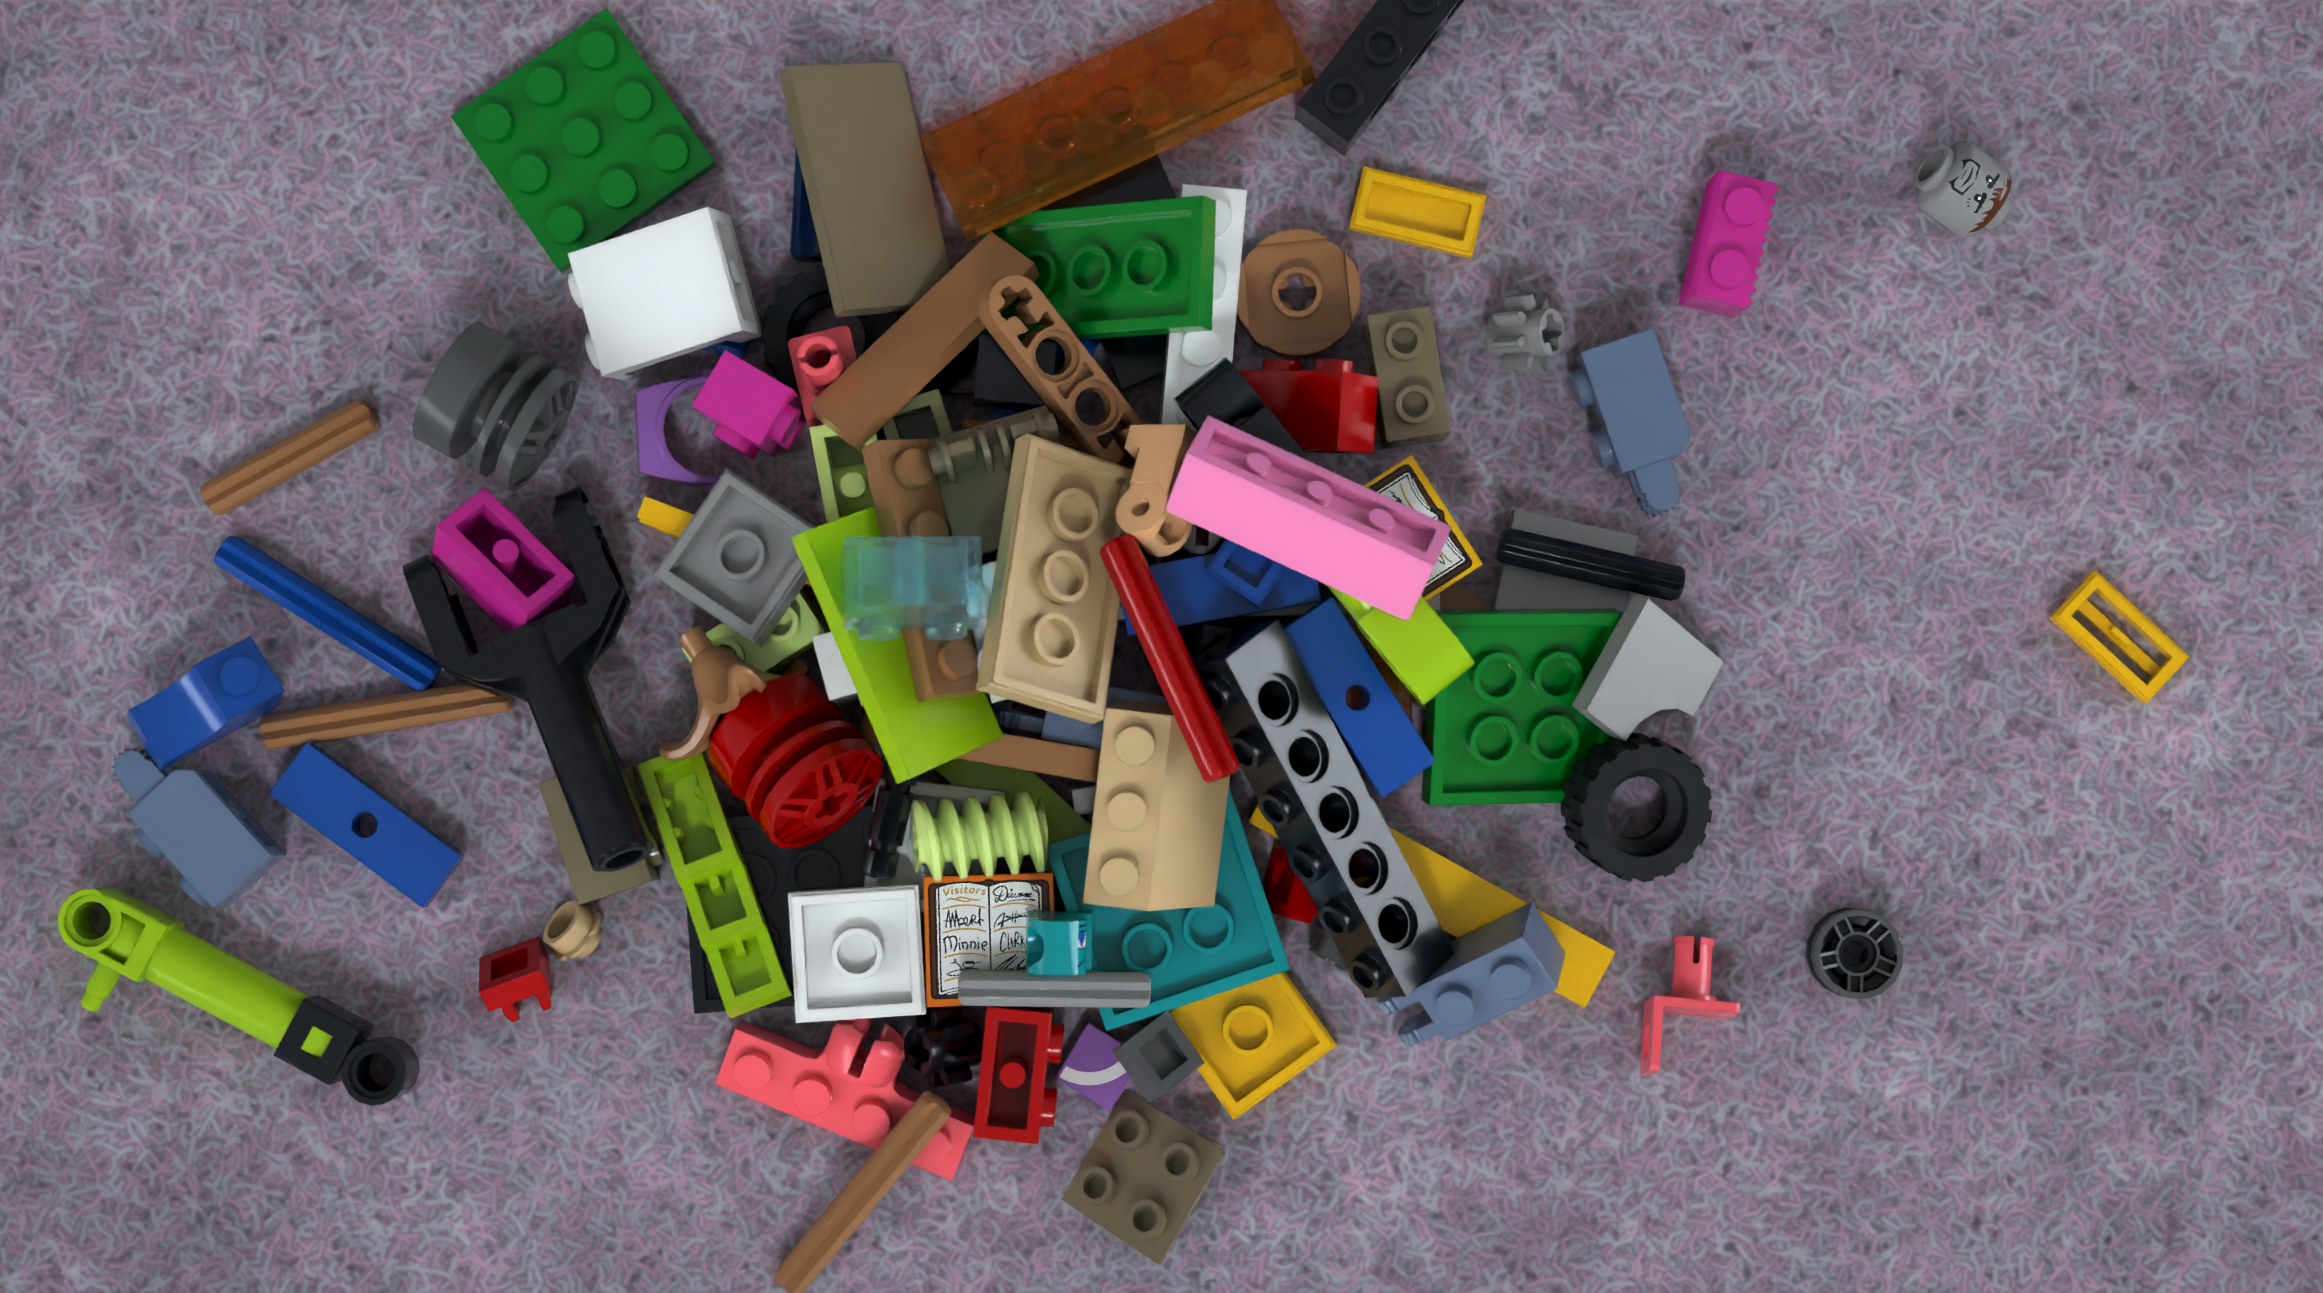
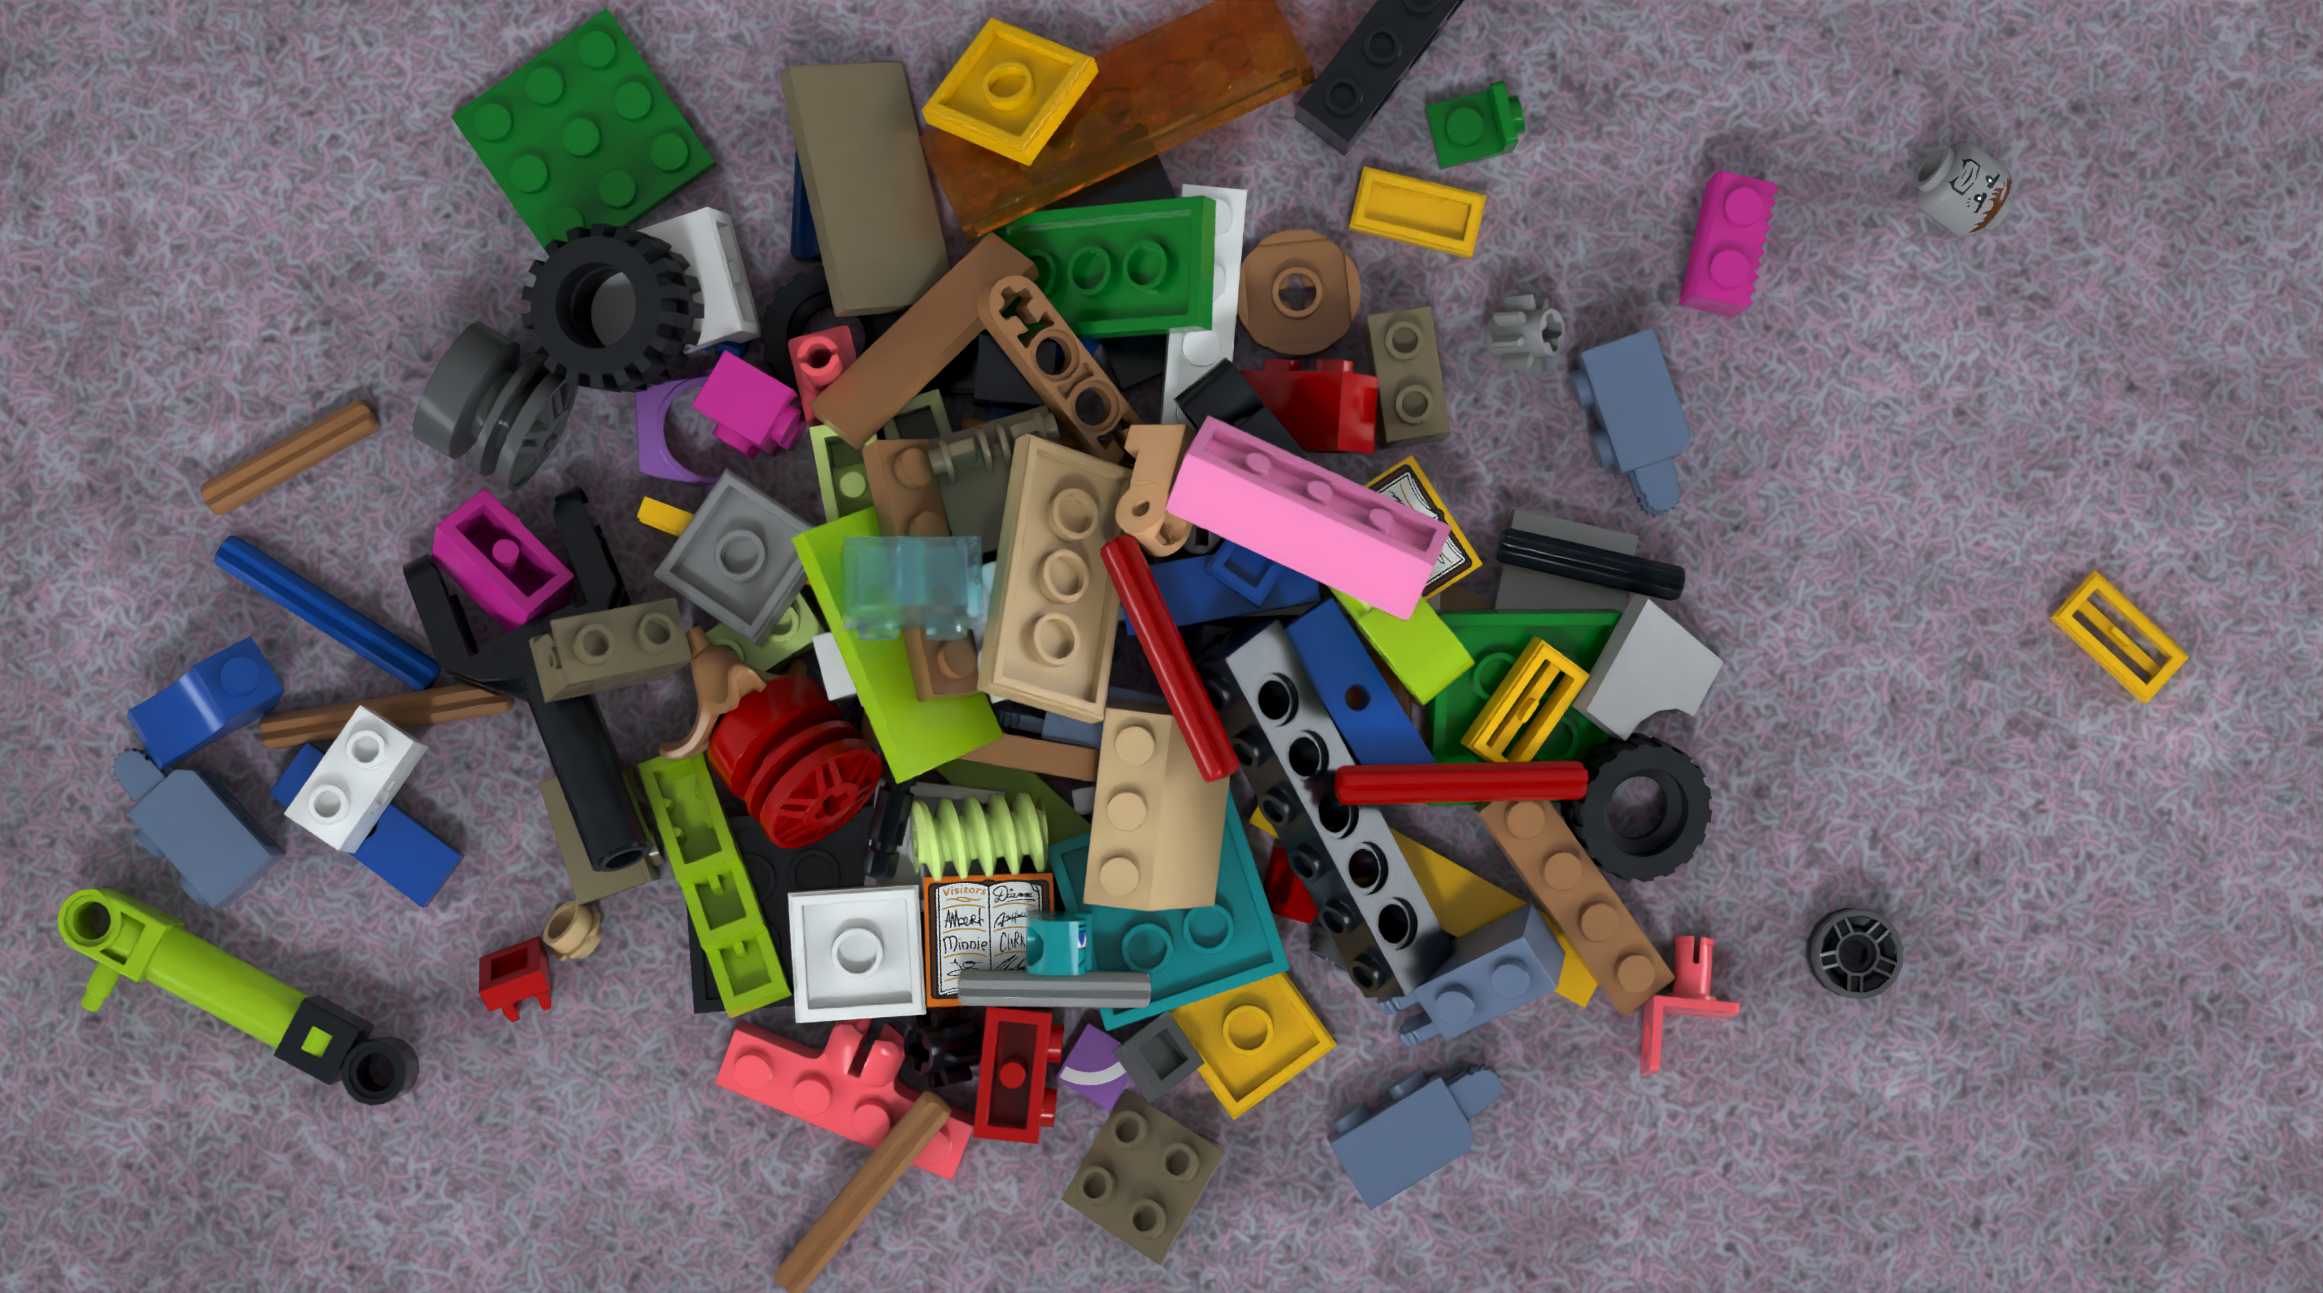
none -> white brick [284,705,428,853]
none -> black tyre [521,223,704,393]
none -> dark tan hinge [529,597,693,703]
none -> yellow tile [922,17,1099,166]
none -> sand blue hinge [1327,1063,1504,1211]
none -> red axle [1334,761,1589,805]
none -> green bracket [1424,81,1525,170]
none -> yellow tile [1460,636,1591,763]
none -> medium nougat plate [1473,800,1676,1017]

